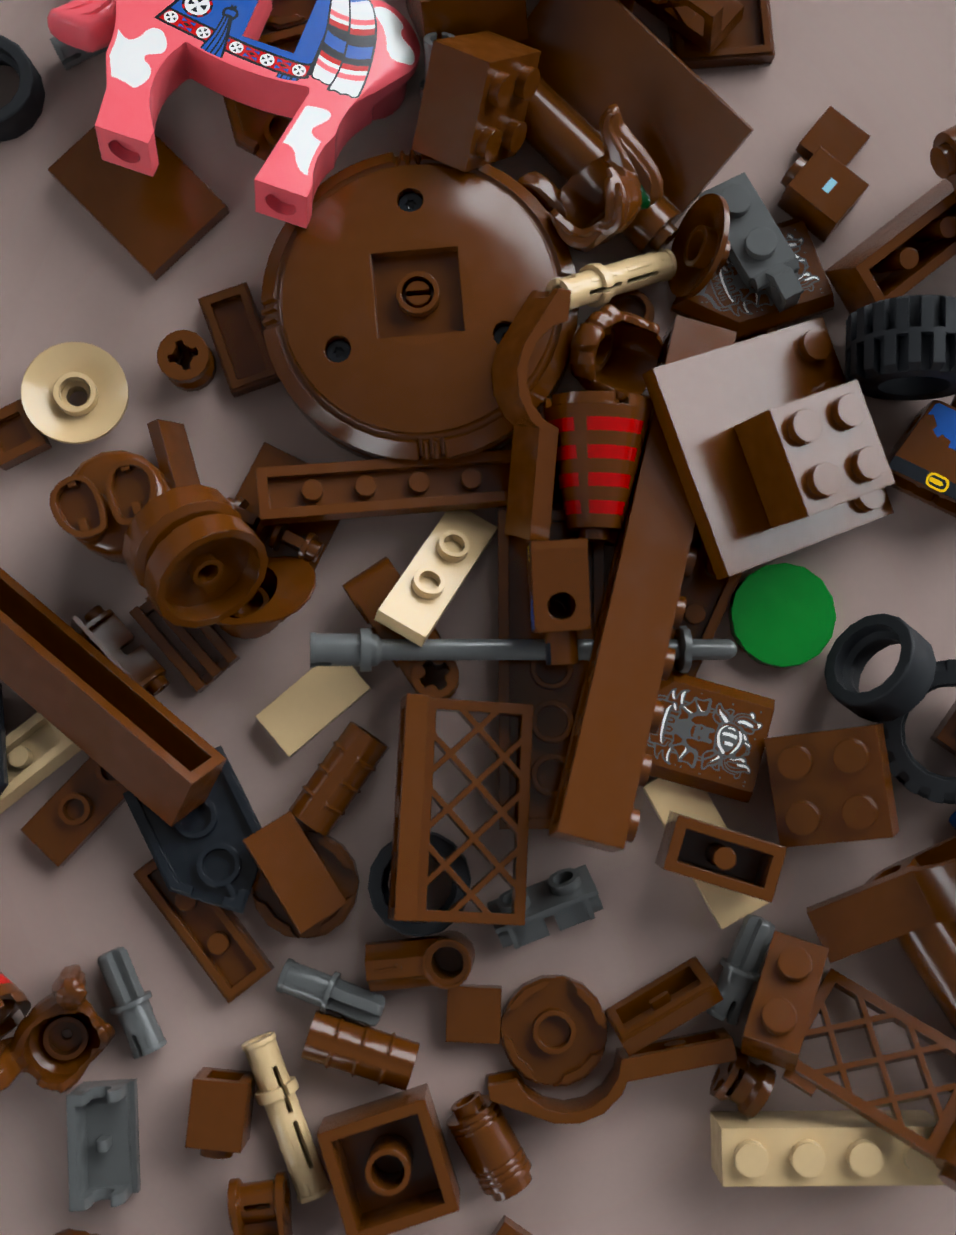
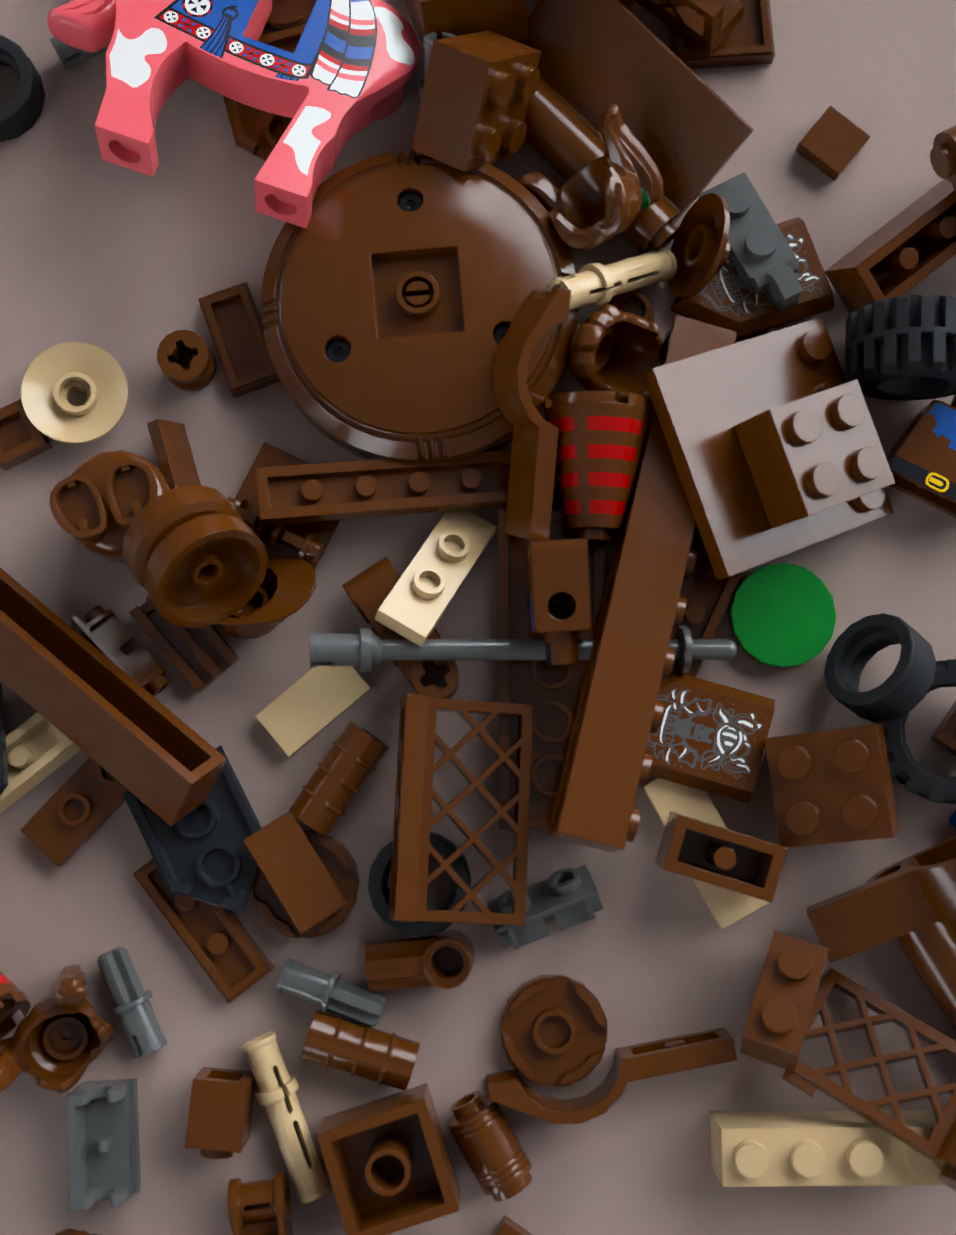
reddish brown tile [48,126,229,281] -> none
reddish brown tile [446,984,502,1044] -> none
reddish brown tile [604,956,724,1056] -> none
dark grey axle [706,914,775,1026] -> none
reddish brown wheel [710,1046,776,1119] -> none
reddish brown brick [777,146,869,243] -> none

